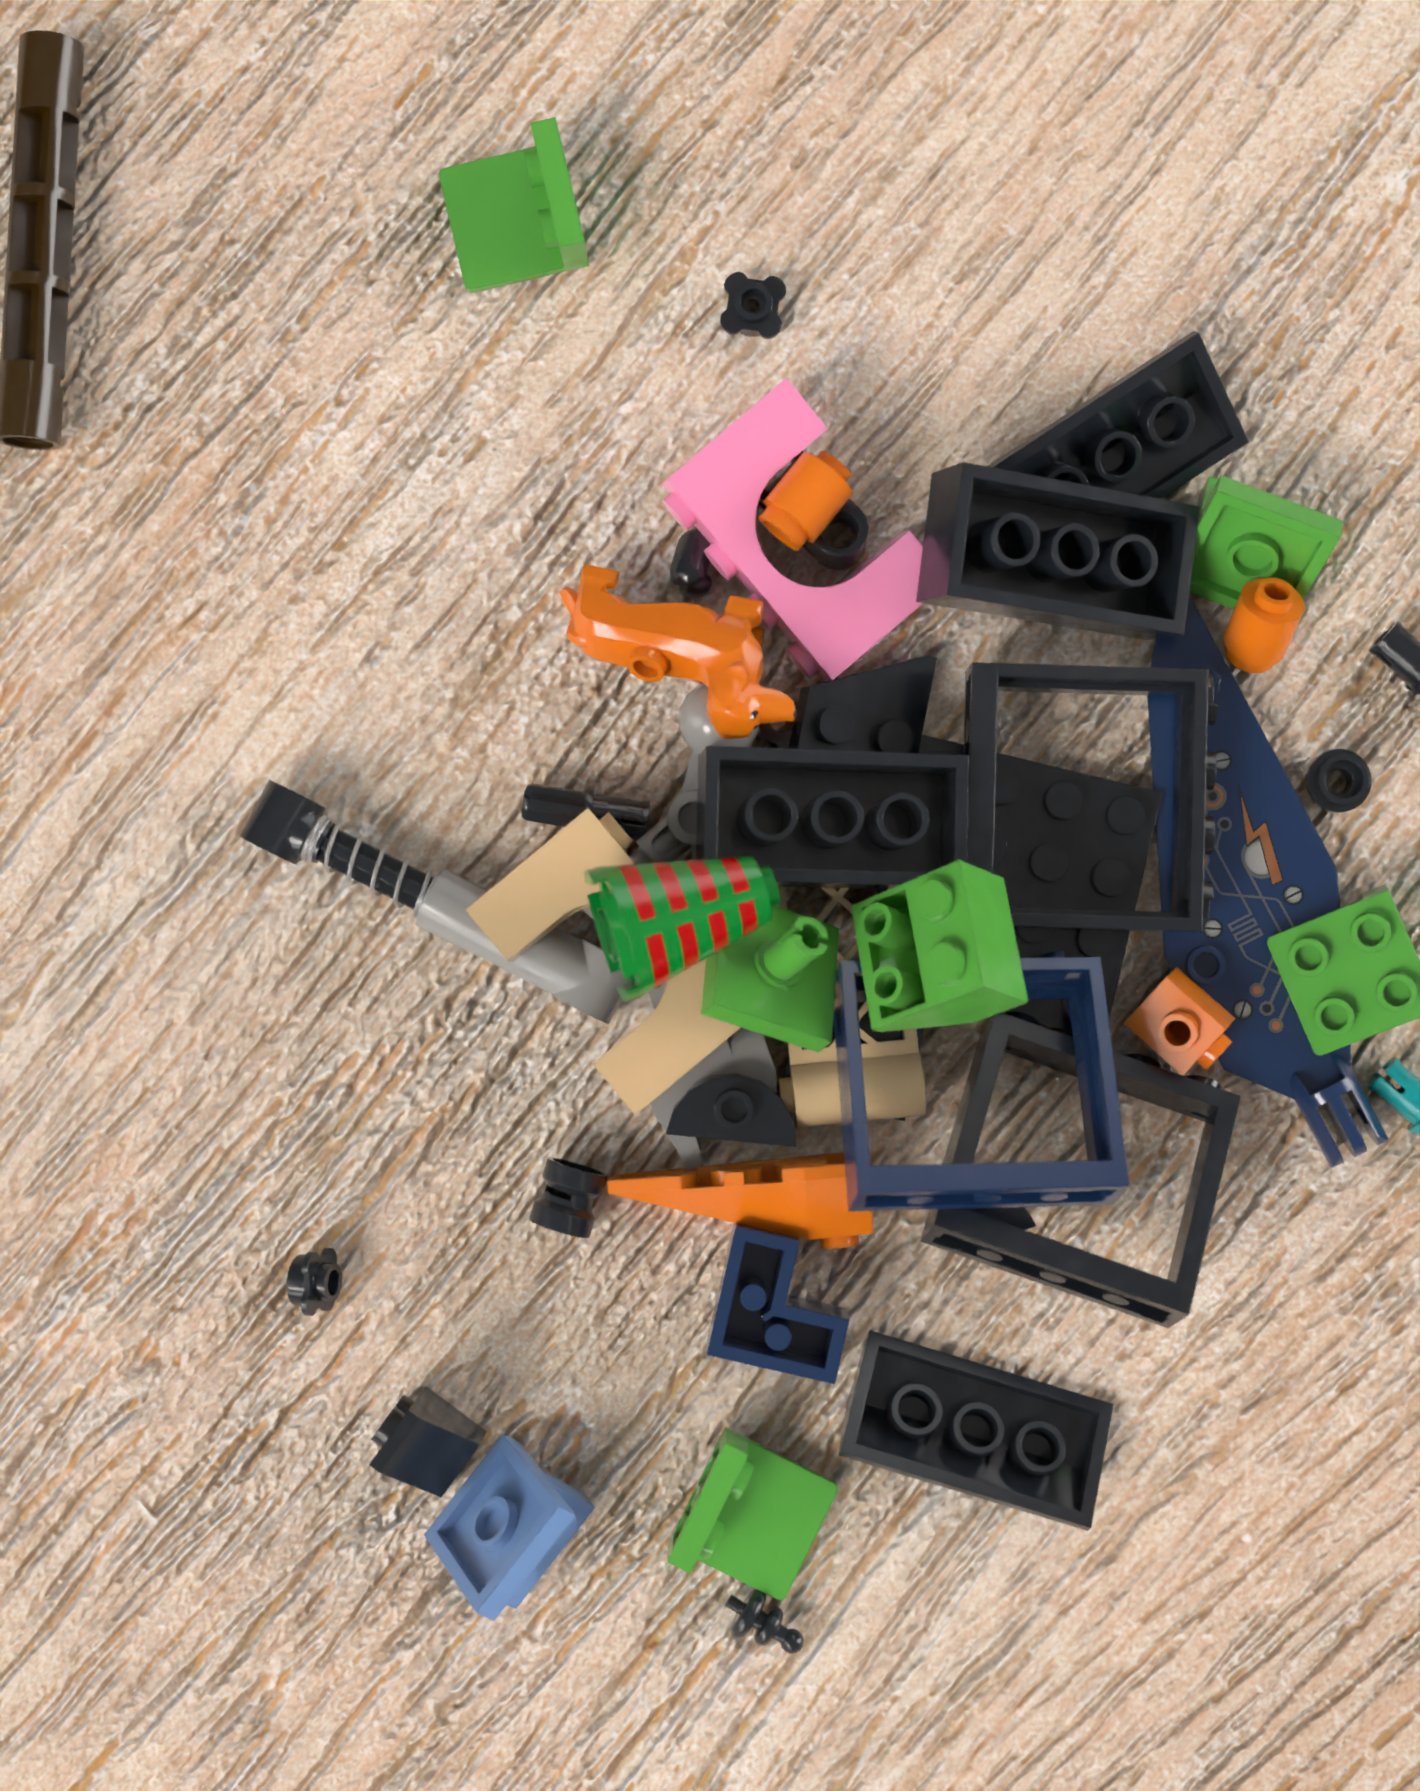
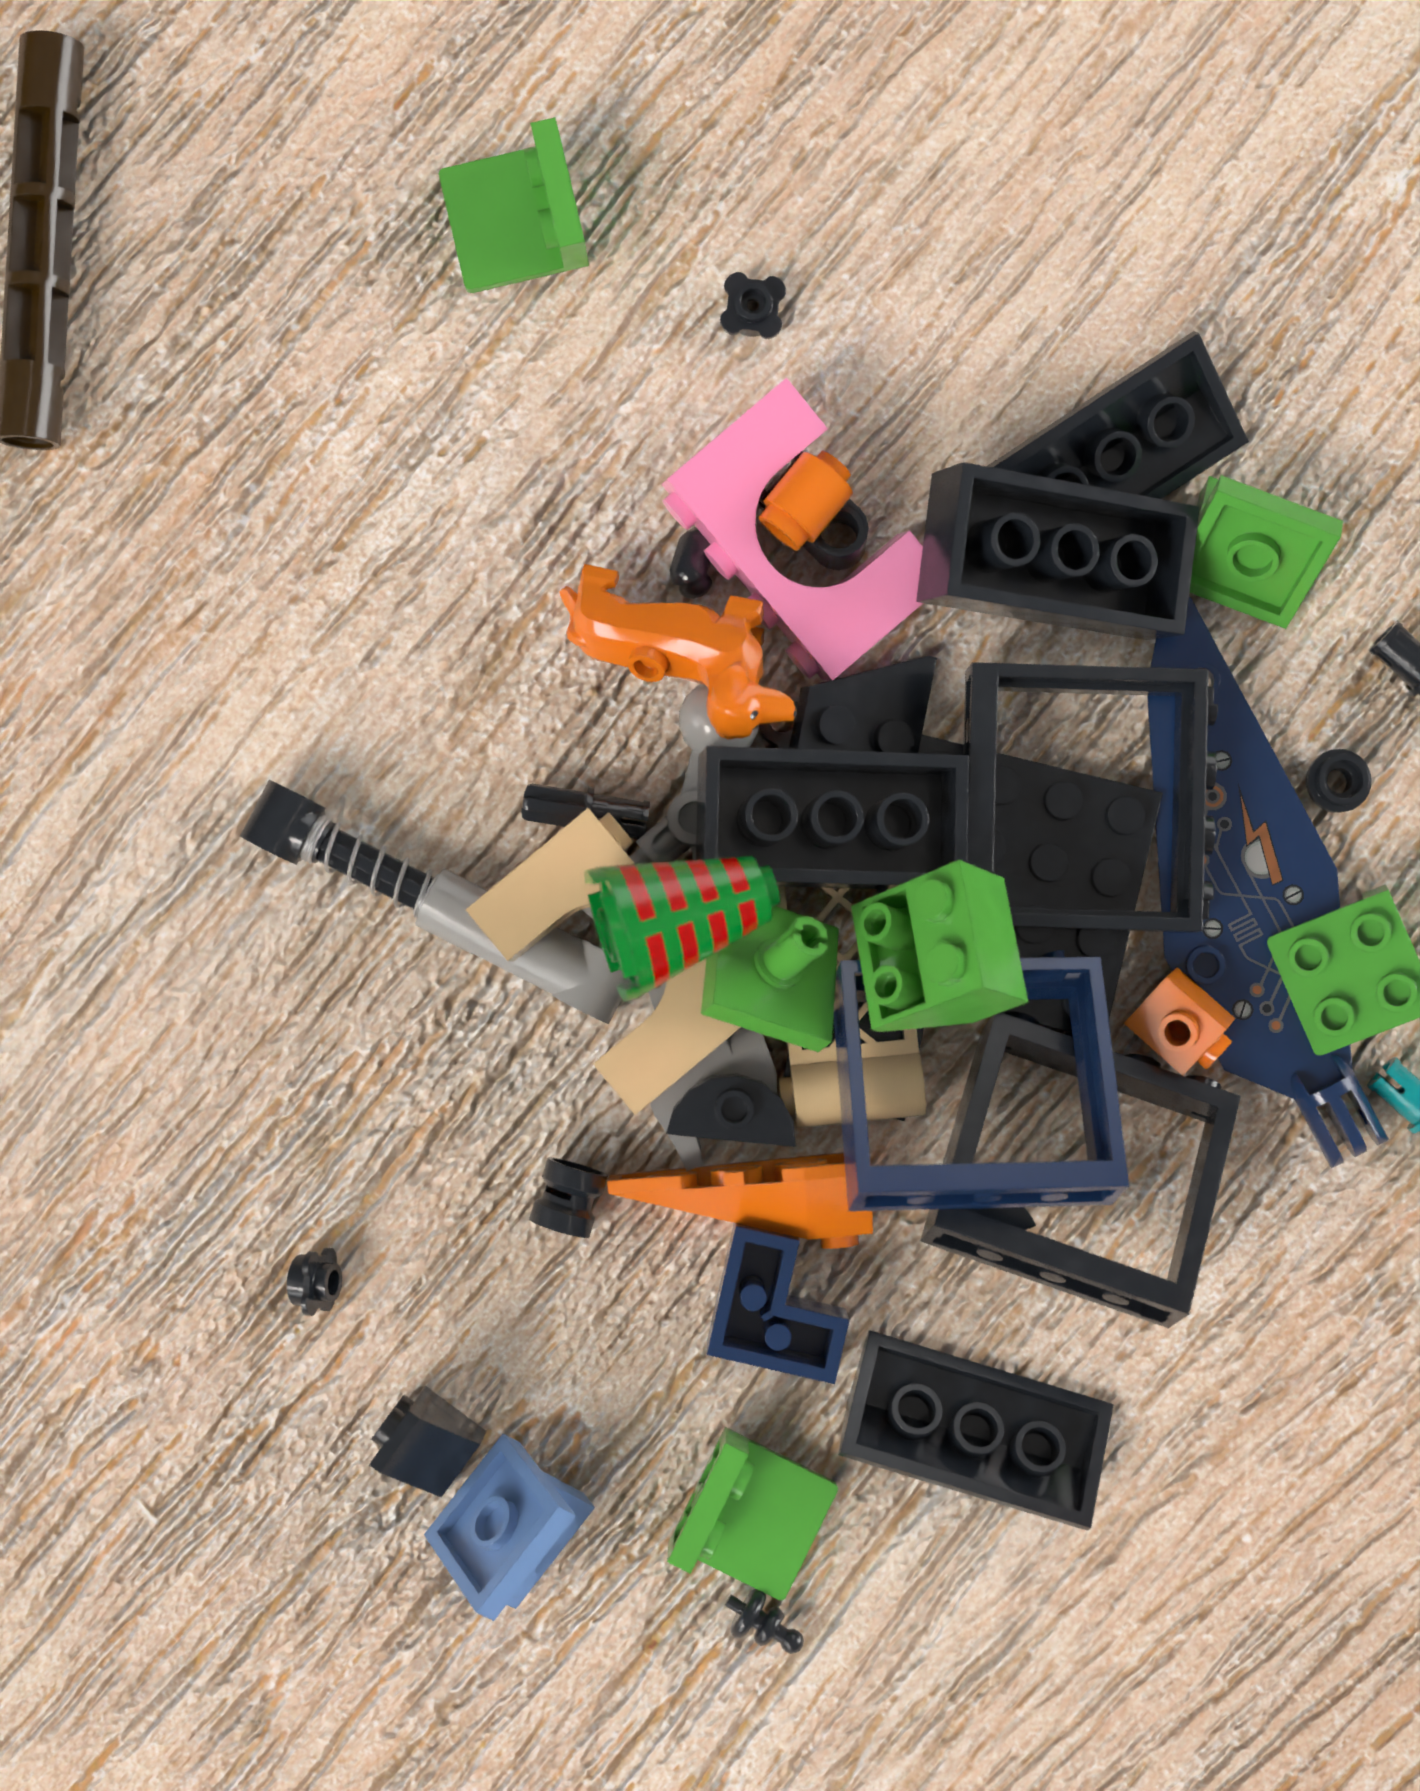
orange brick [1223,577,1305,673] -> none

